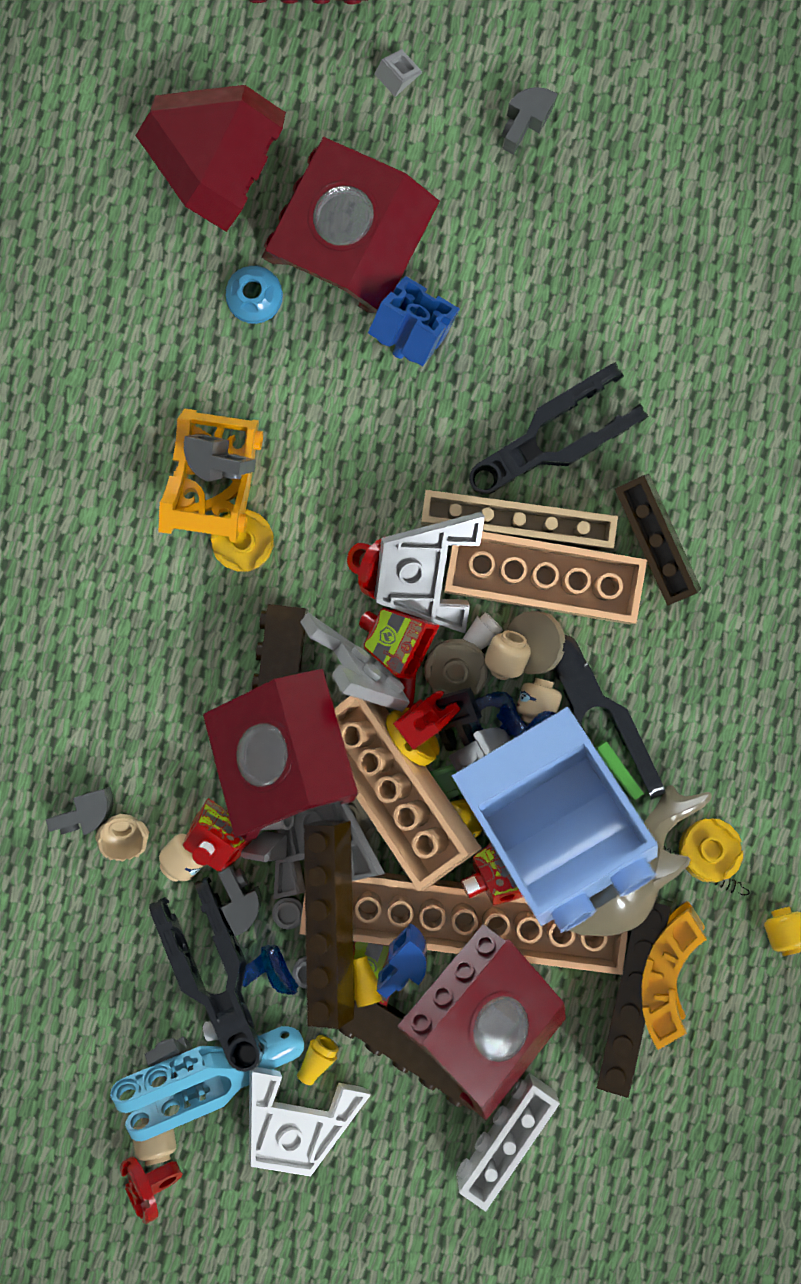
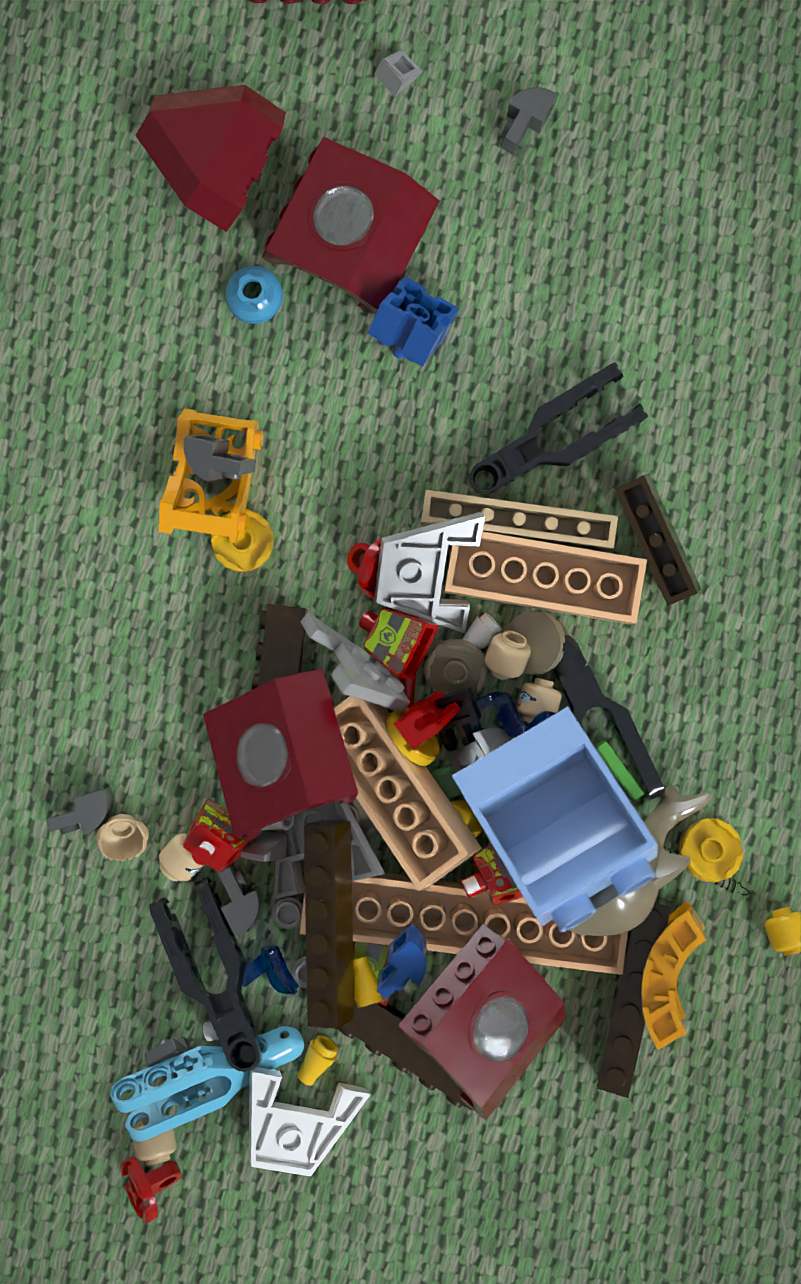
white brick [456,1073,560,1211] -> none

